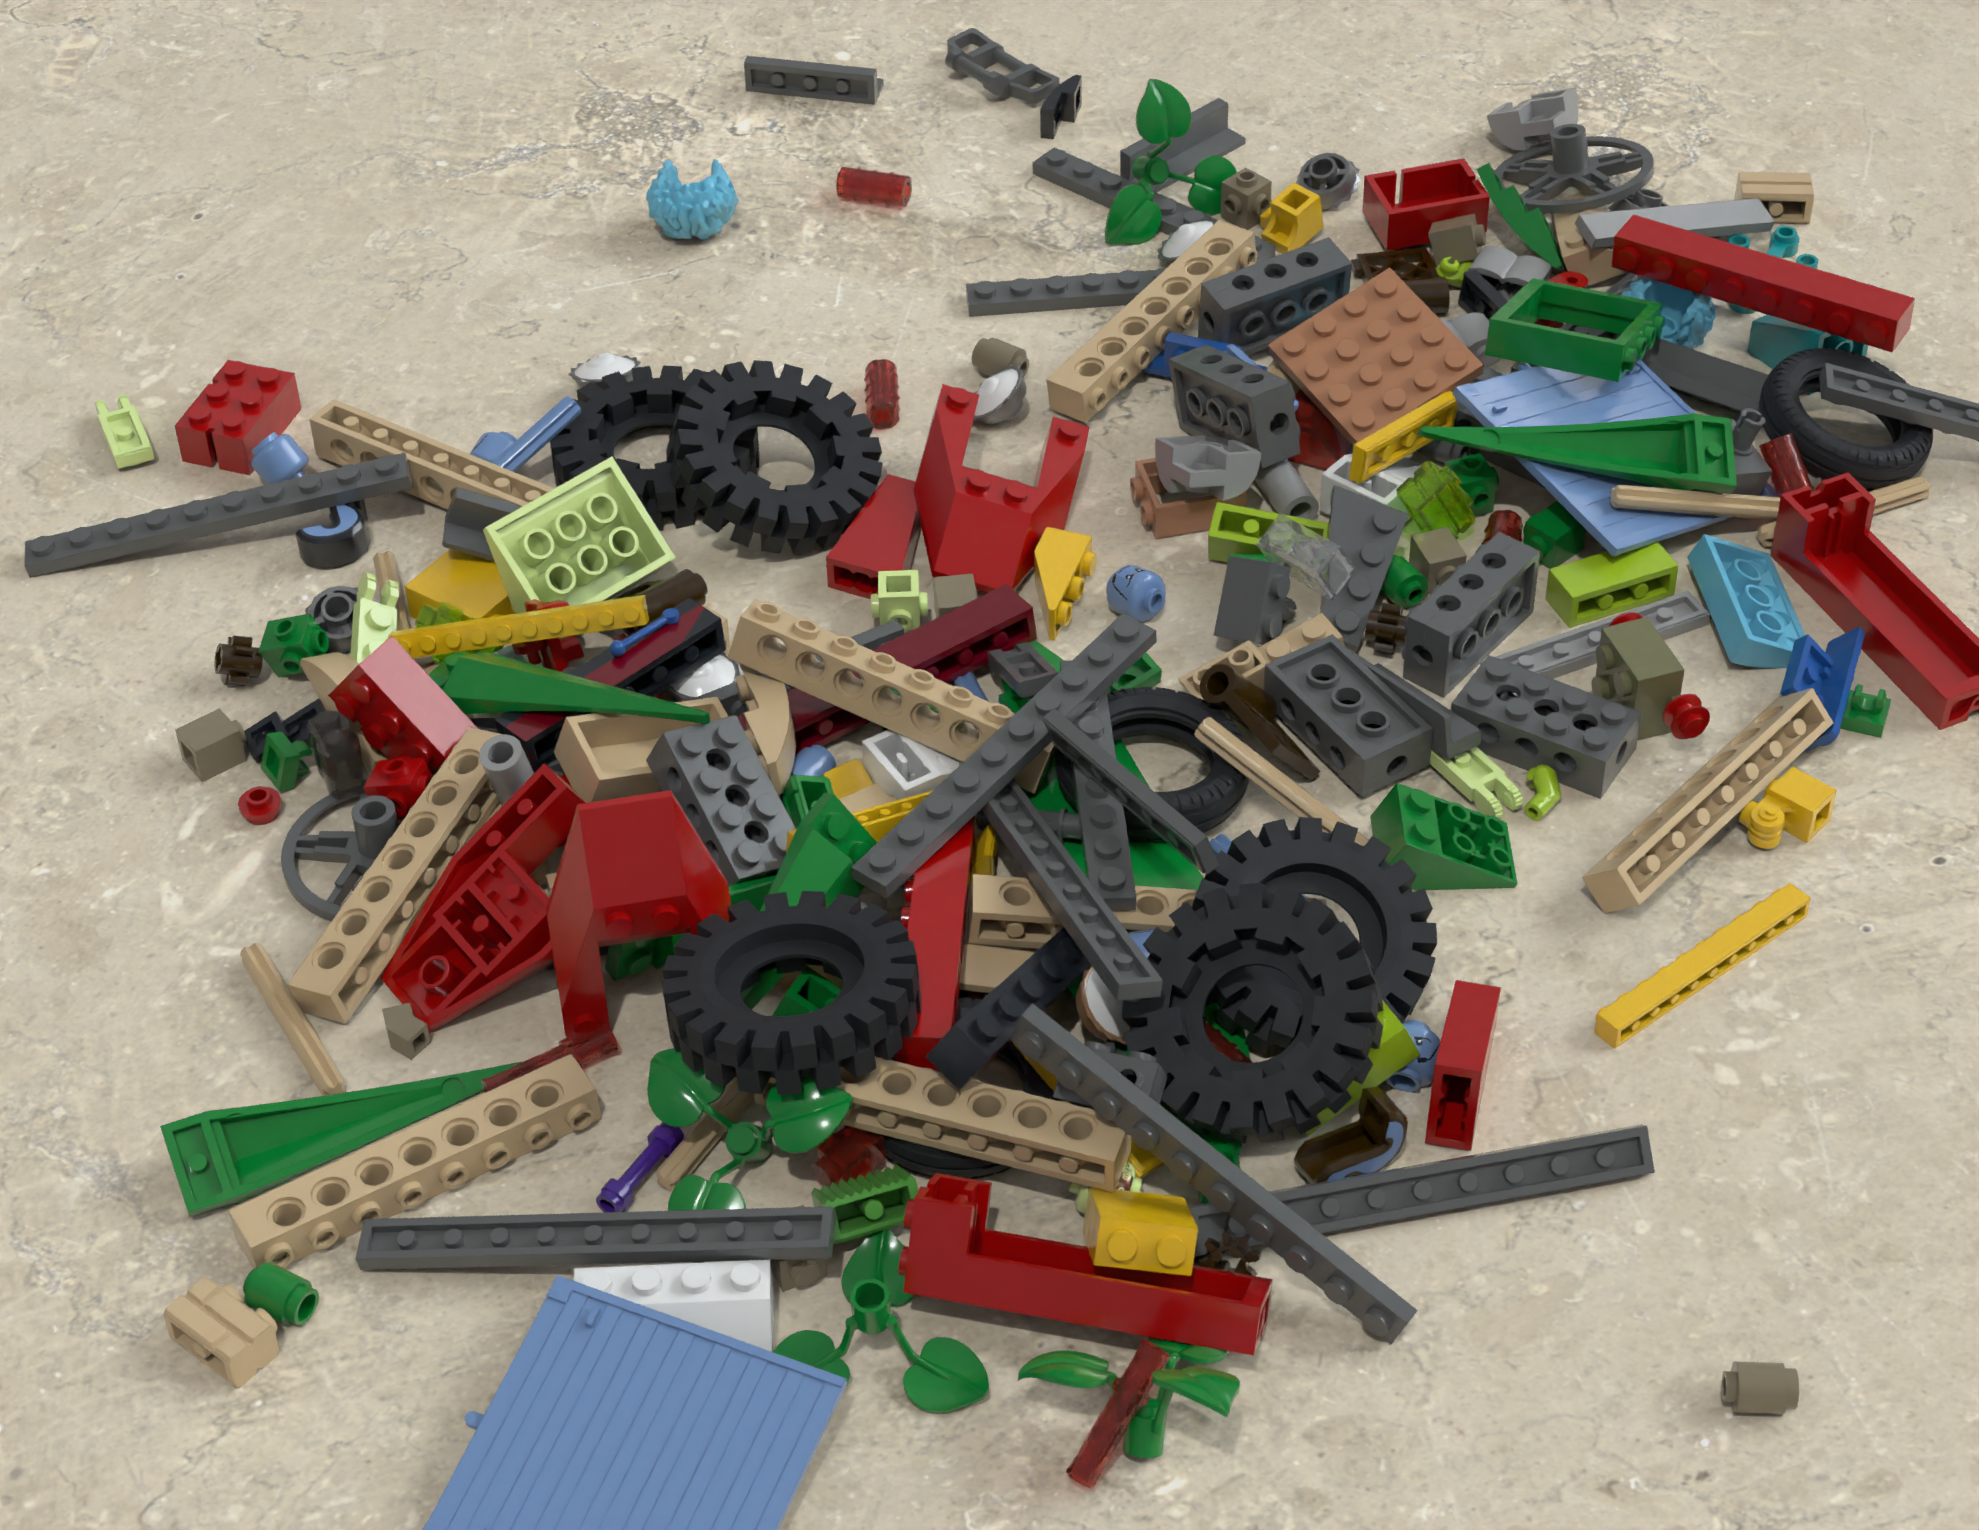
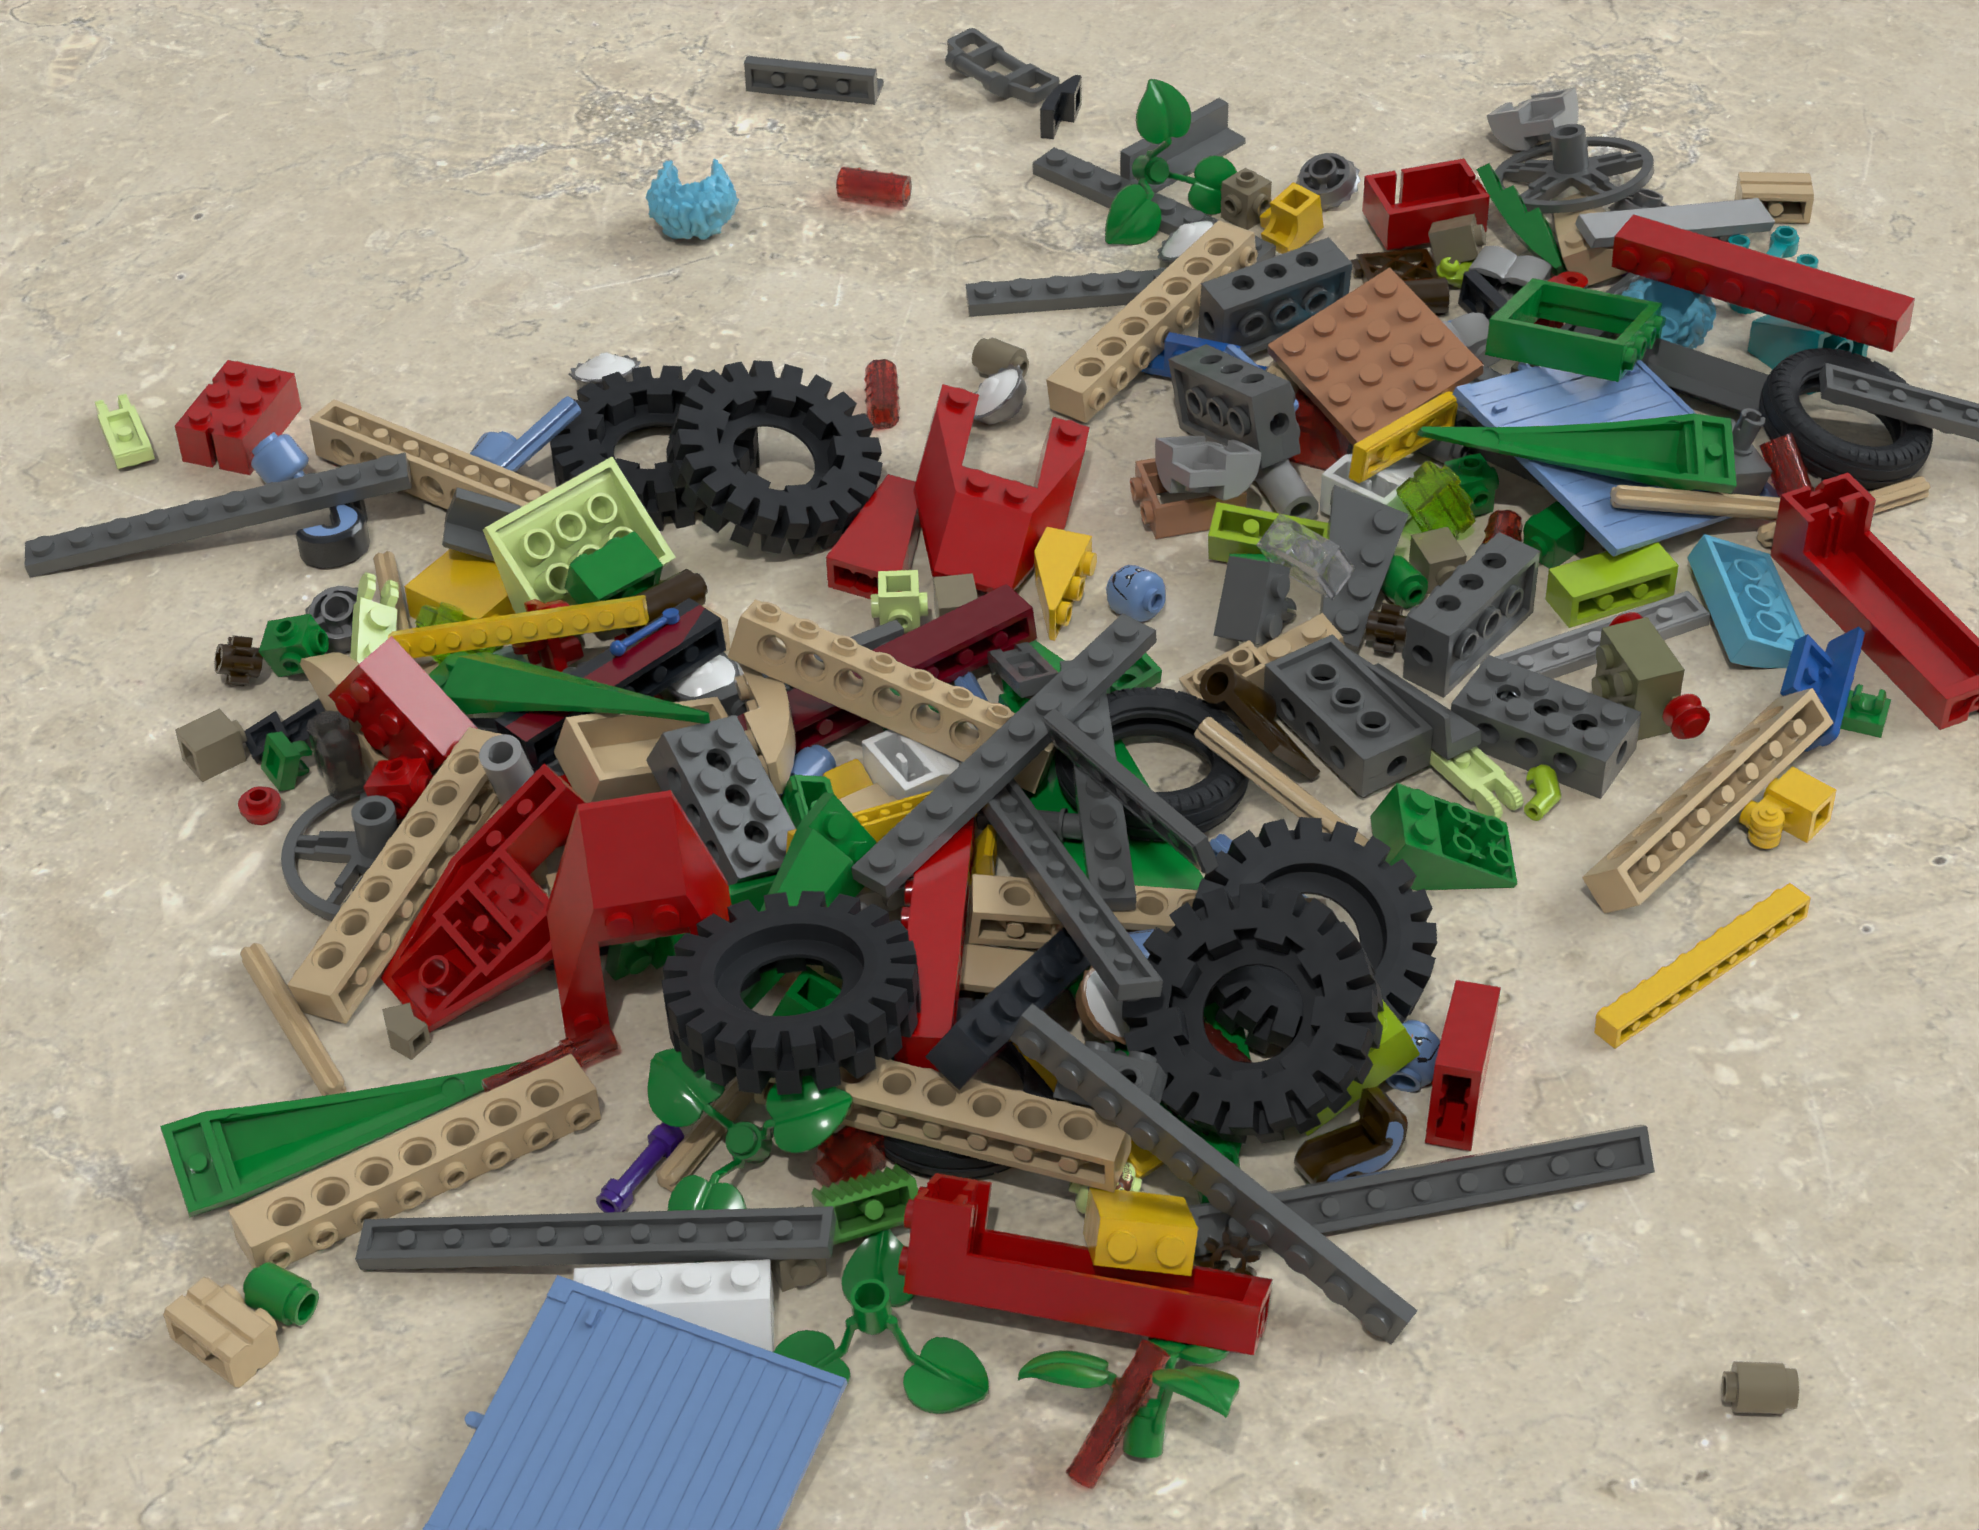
none -> green brick [564,531,663,604]

